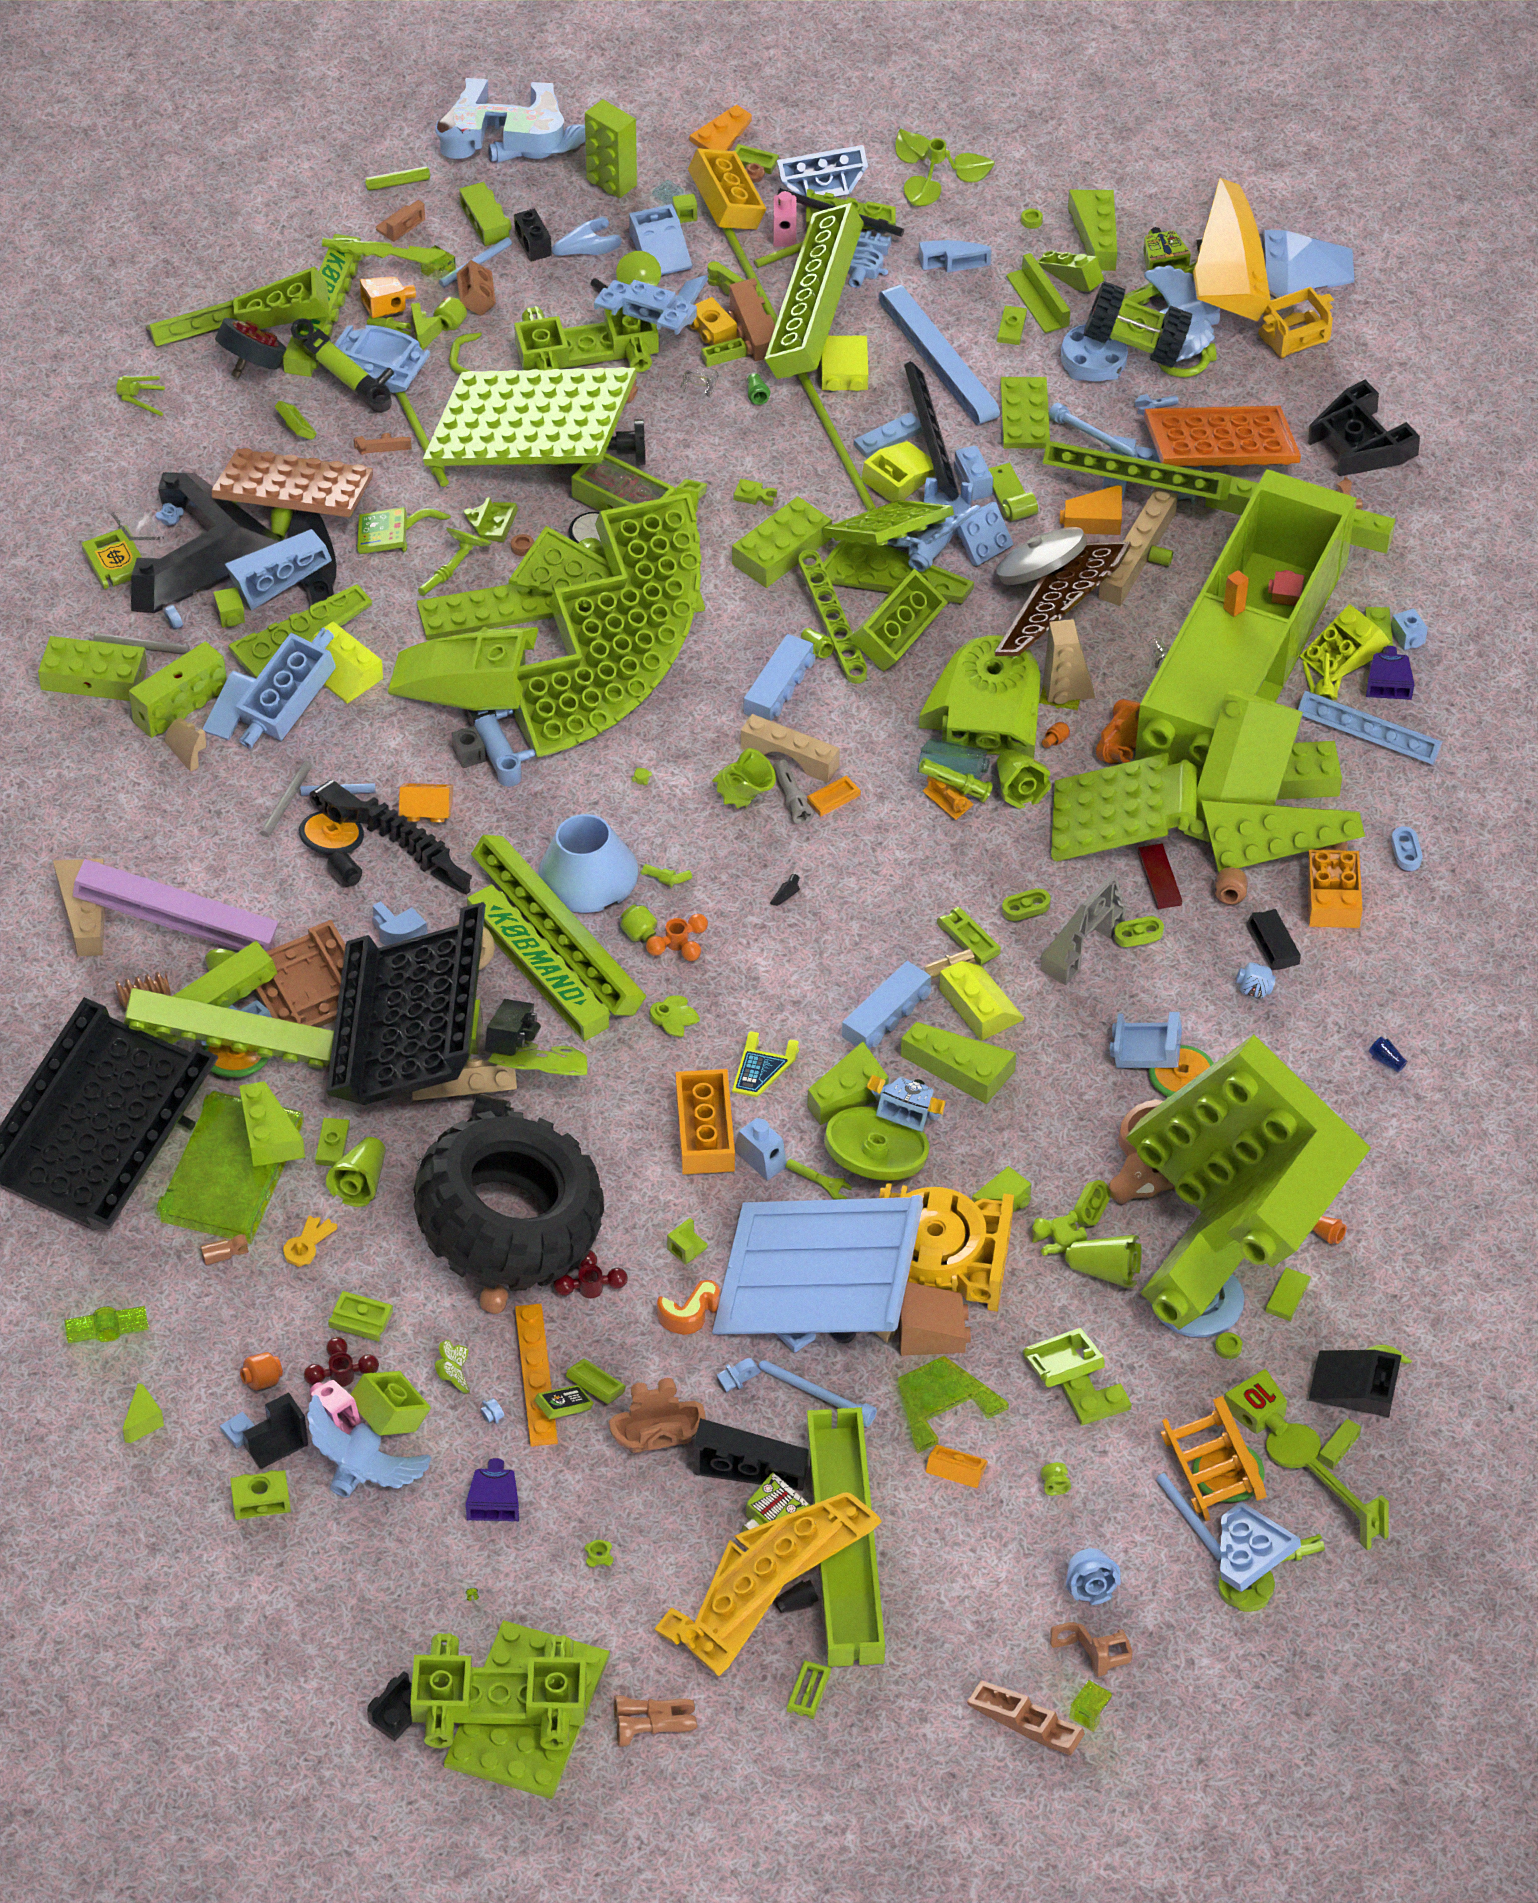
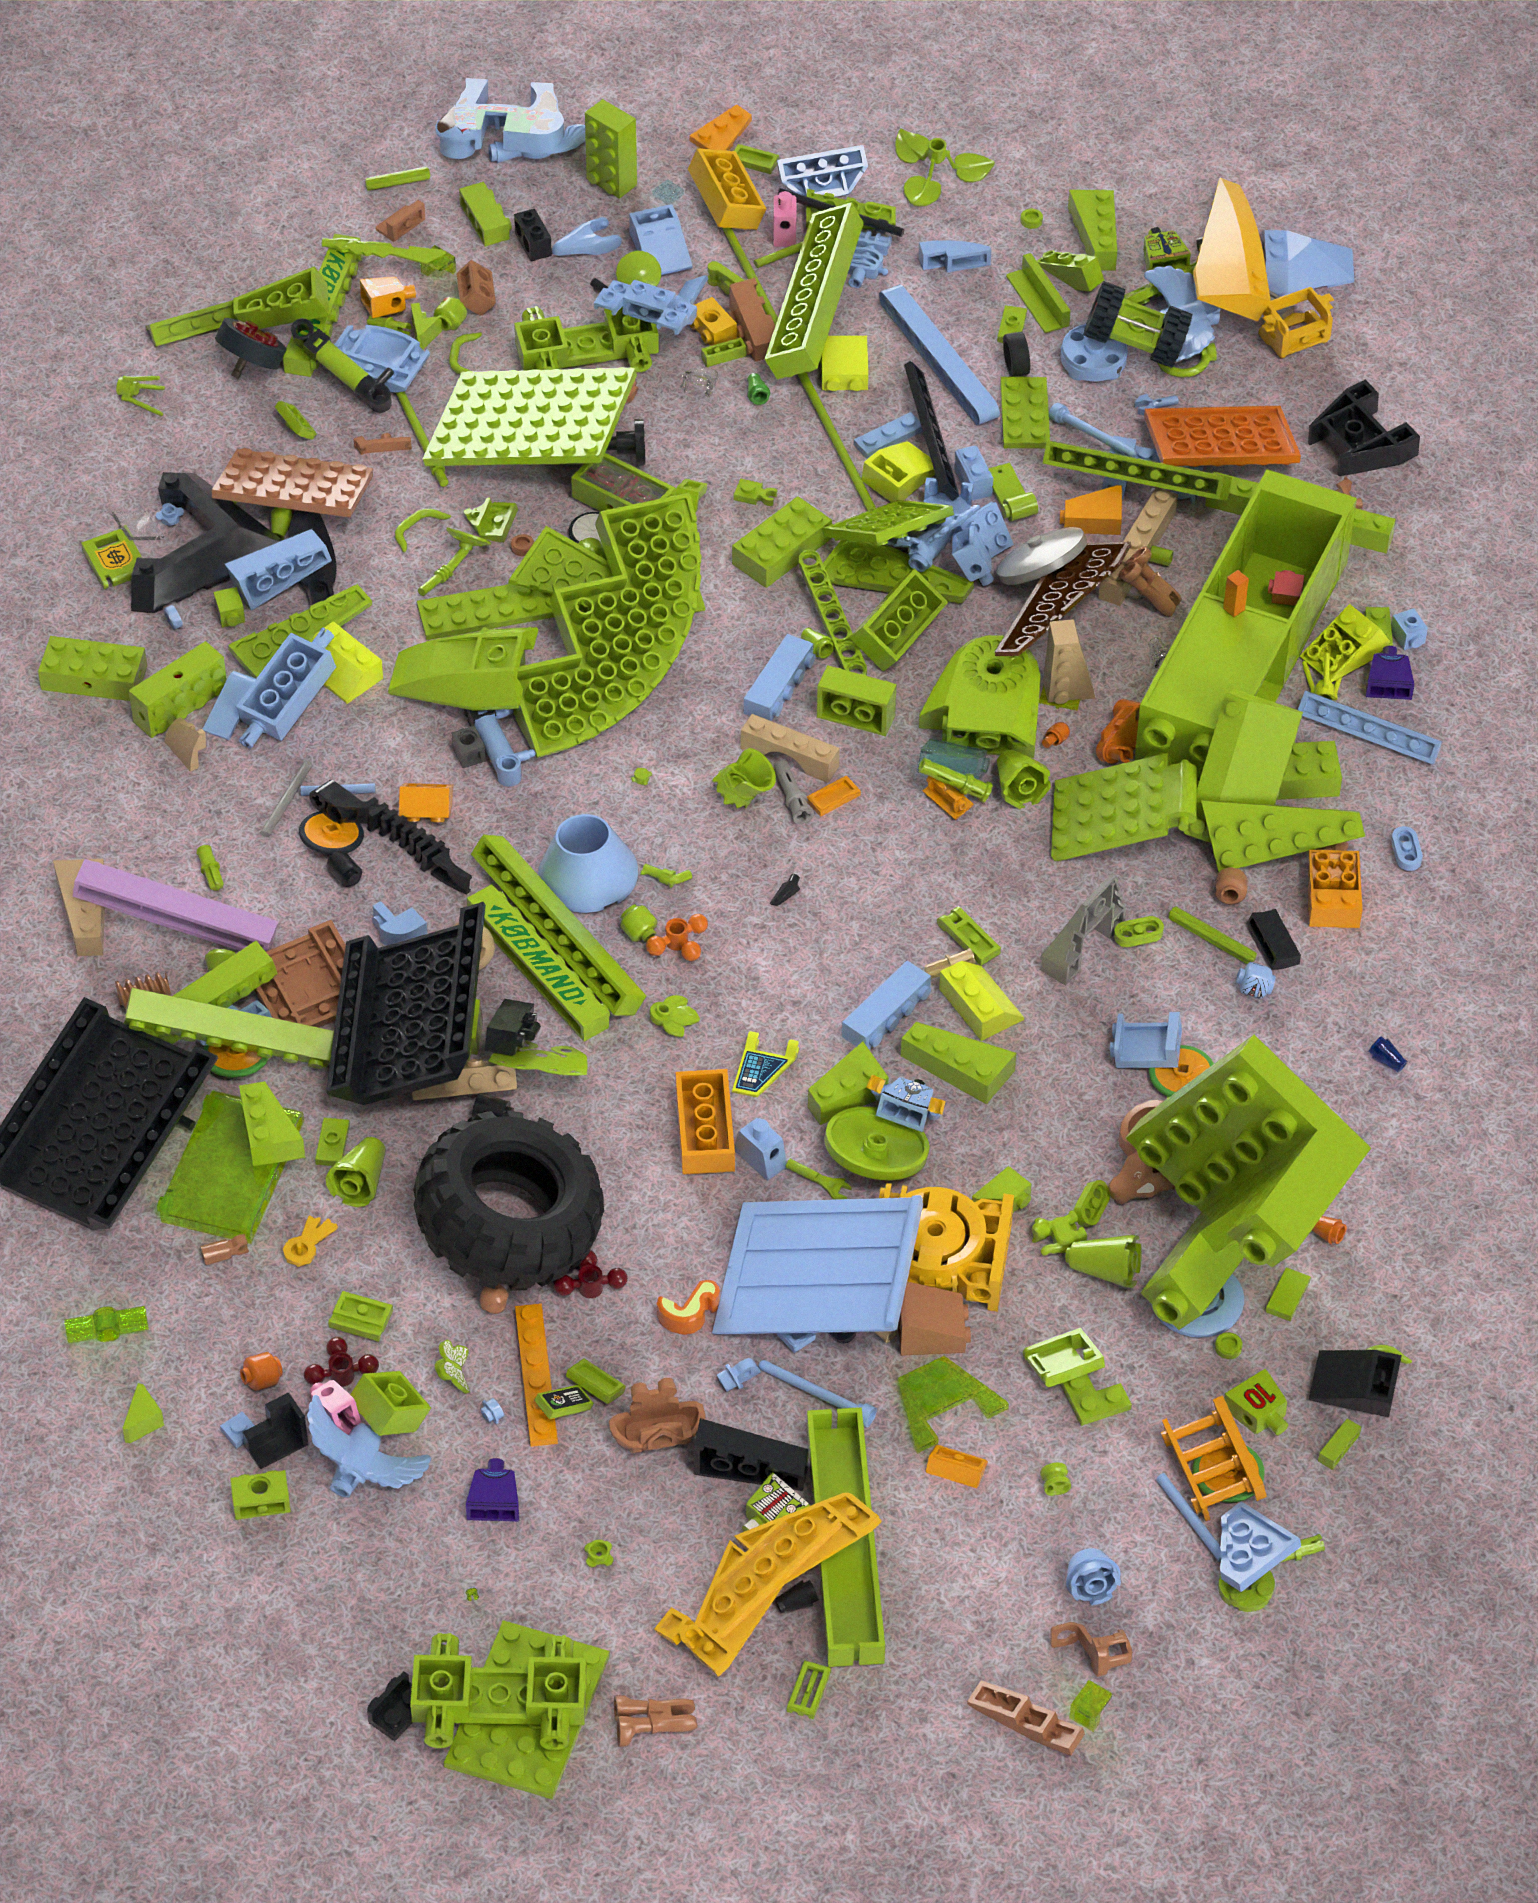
light grey bar [93,633,190,654] -> none
lime tile [357,507,407,554] -> none
light blue bar [438,237,512,288] -> none
lime panel [667,1218,708,1265] -> none
lime slope [672,194,697,223] -> none
nougat plate [745,163,765,183] -> none
lime plate [1002,888,1051,921] -> none
dark red tile [1138,843,1182,910] -> none
lime piece [1266,1423,1389,1550] -> none
none -> lime axle [196,845,224,891]
none -> lime brick [817,665,897,736]
none -> light blue torso [952,525,994,586]
none -> black tyre [1003,331,1031,377]
none -> nougat piece [1119,546,1182,617]
none -> lime axle [1168,906,1257,964]

